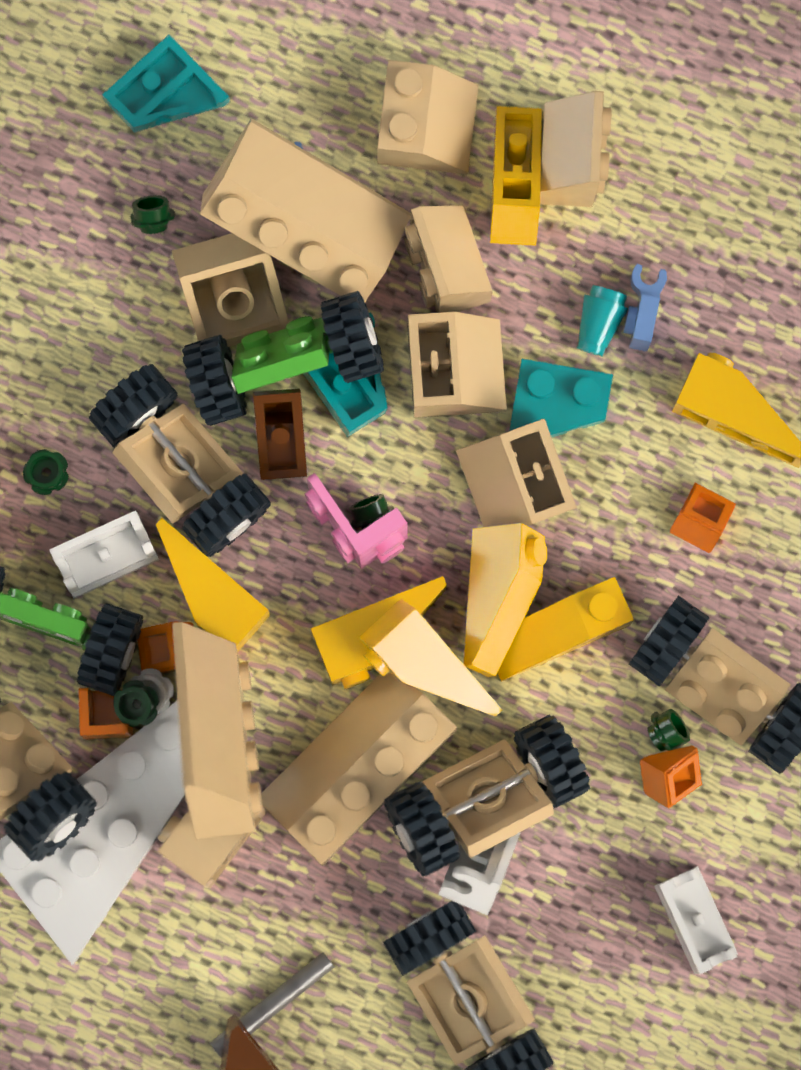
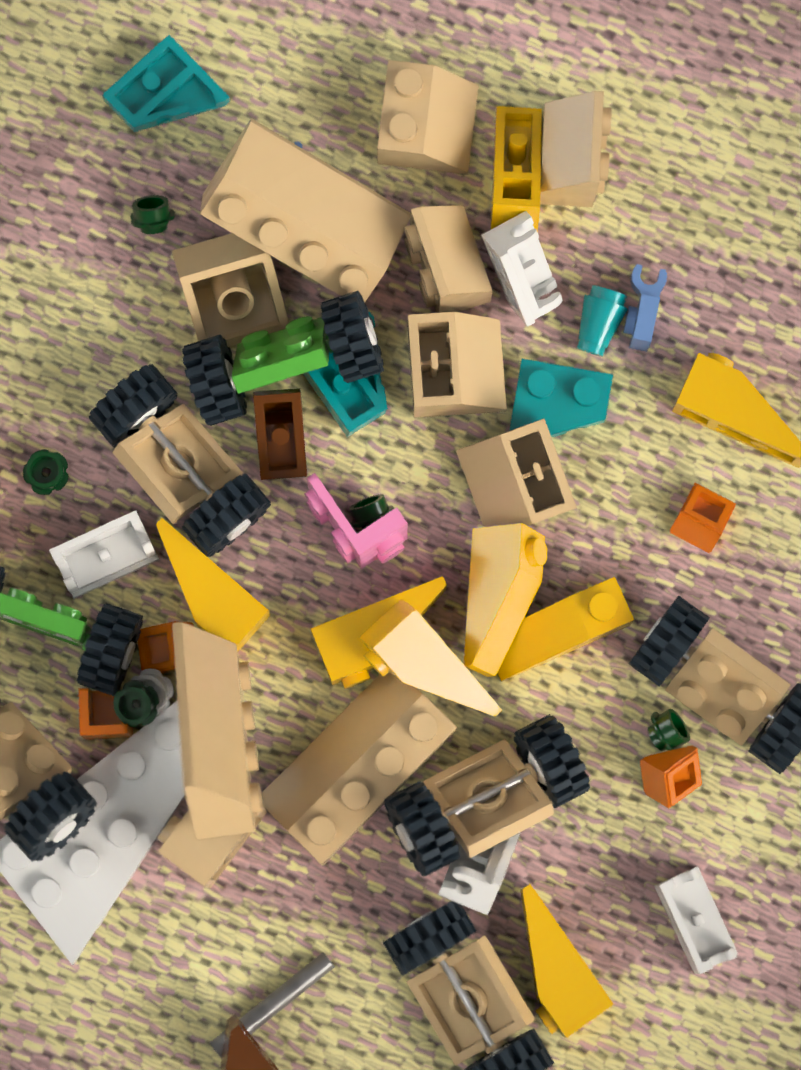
none -> white hinge [481,211,563,327]
none -> yellow slope [520,884,614,1038]

